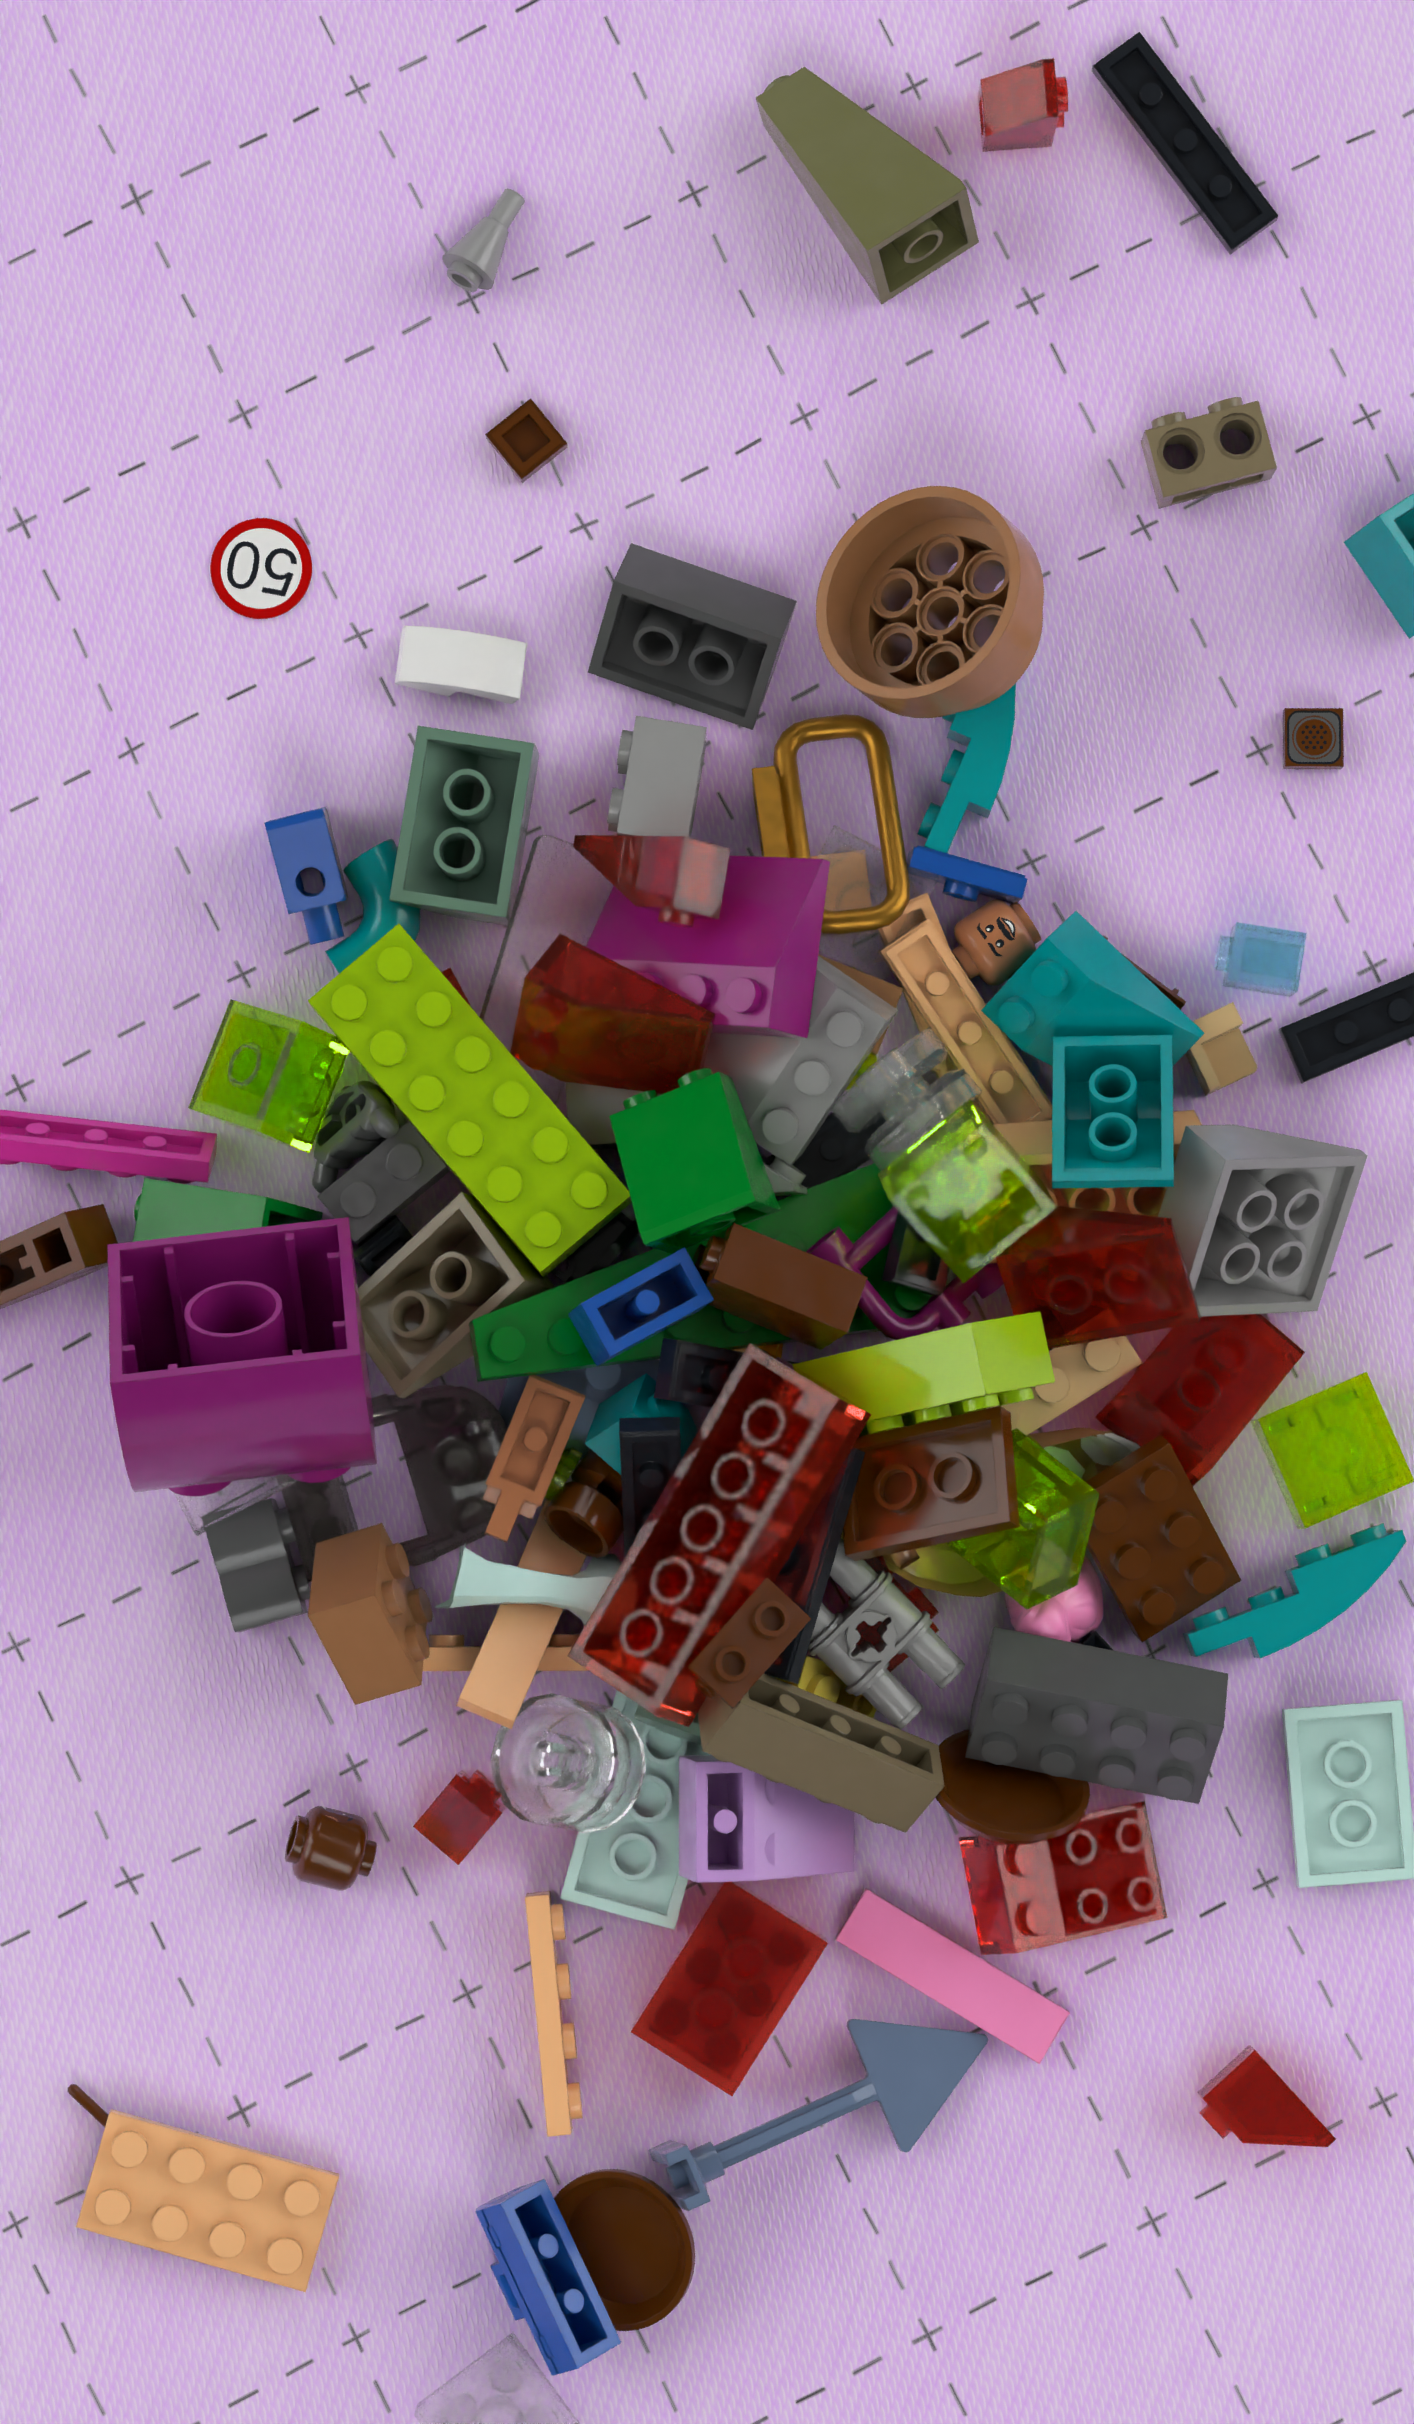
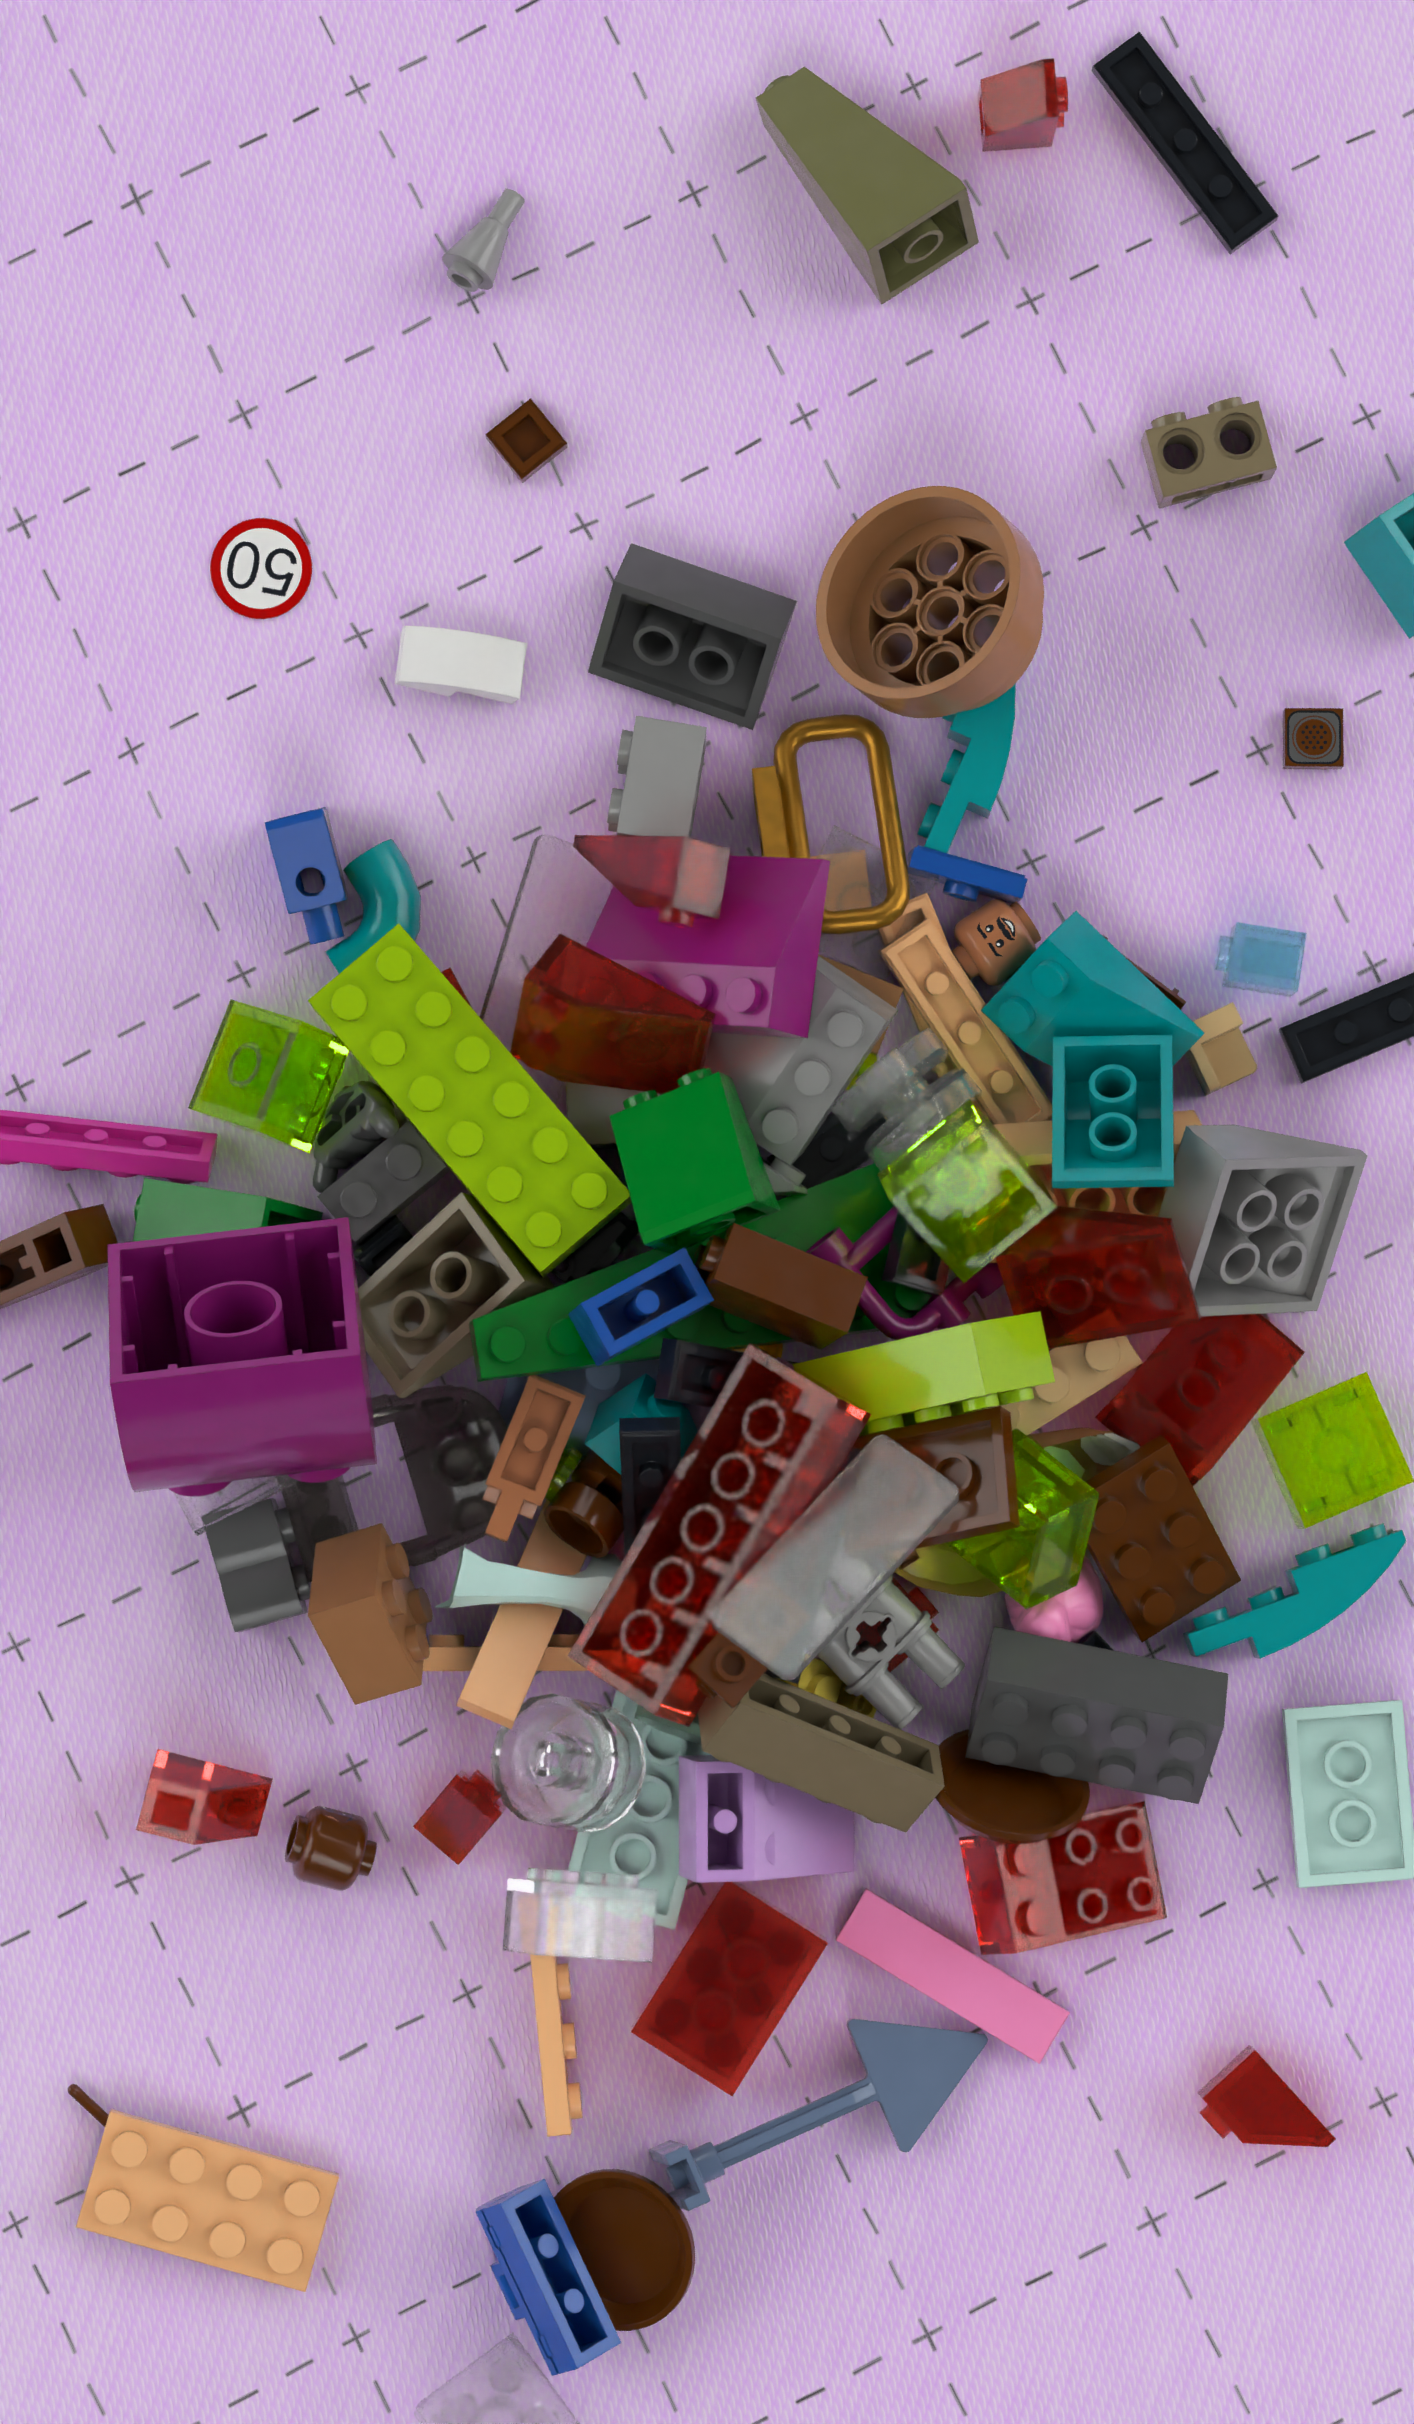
sand green slope [389,726,539,926] -> none
none -> clear red slope [136,1749,273,1845]
none -> clear brick [502,1867,657,1963]
none -> clear piece [711,1435,959,1680]

